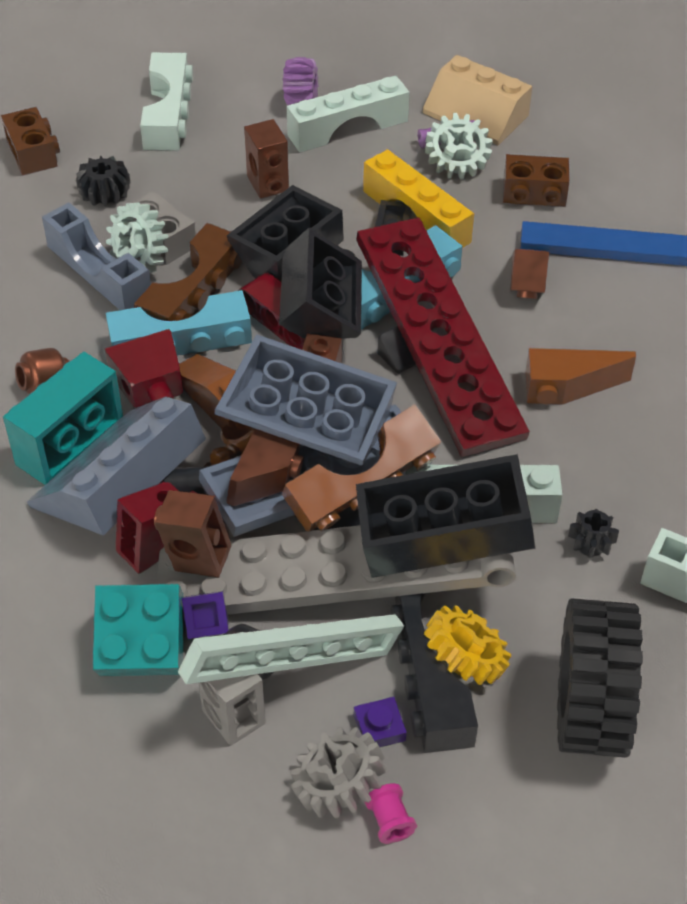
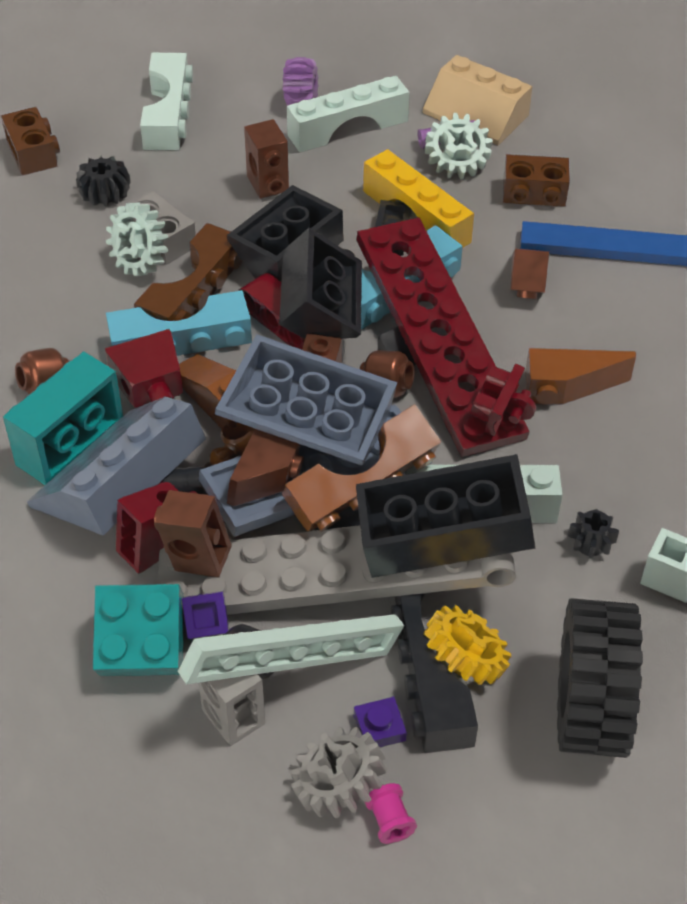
sand blue arch [42,202,151,310] -> none
none -> copper head [359,350,414,398]
none -> dark red hips [470,363,536,436]

